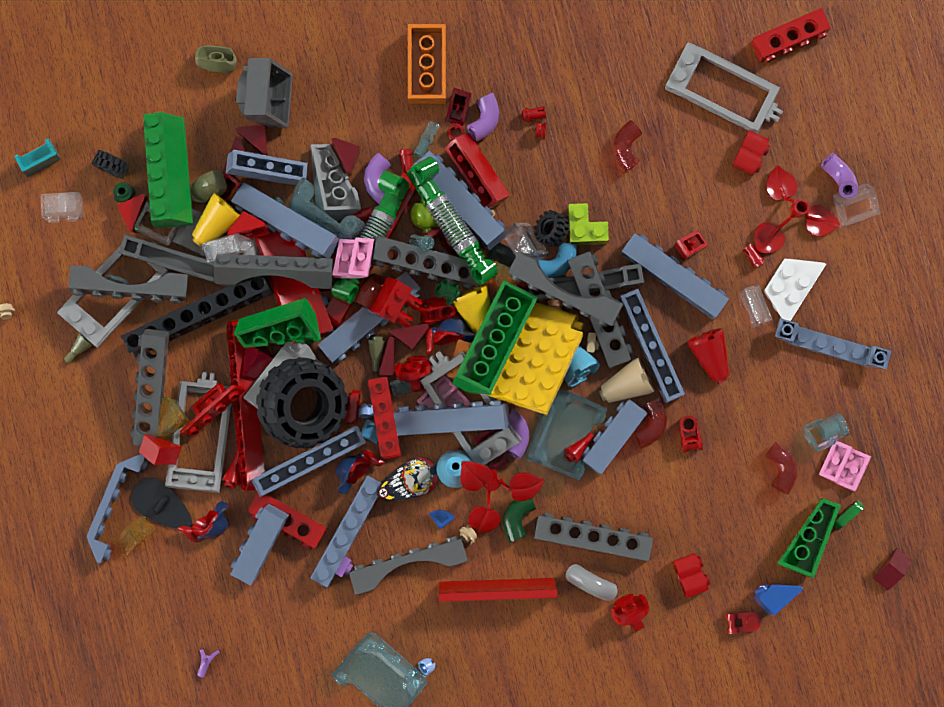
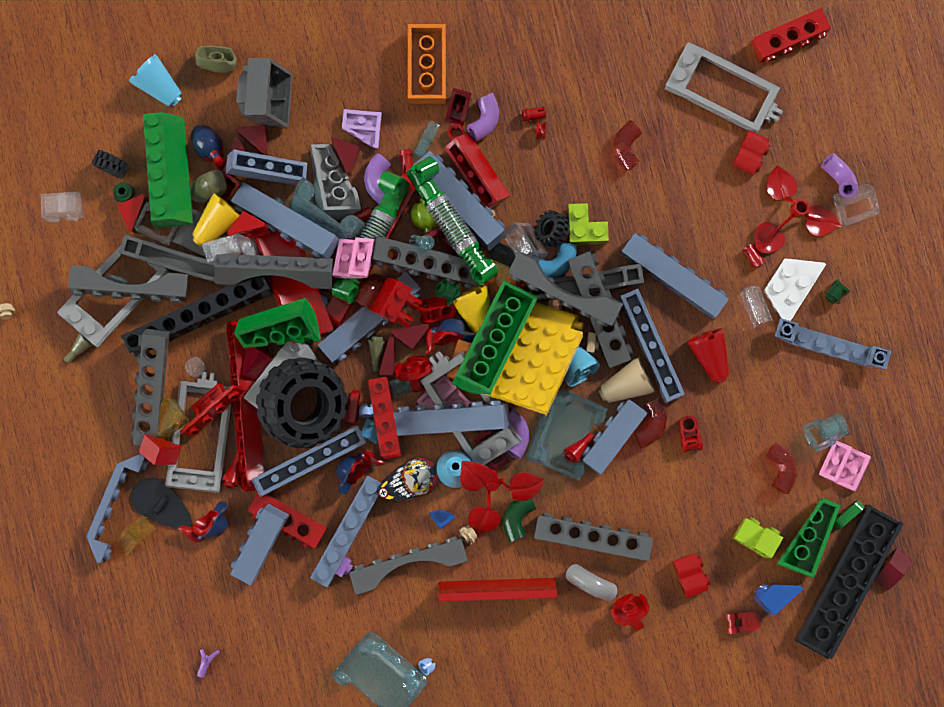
teal panel [14,138,61,177] -> none
red slope [674,230,708,261] -> none
none -> medium azure cone [129,54,182,107]
none -> clear tile [185,357,205,377]
none -> dark blue hair [191,125,226,172]
none -> lavender wing [342,109,382,150]
none -> lime brick [732,517,783,558]
none -> black tile [794,504,904,659]
none -> dark green brick [825,279,850,304]

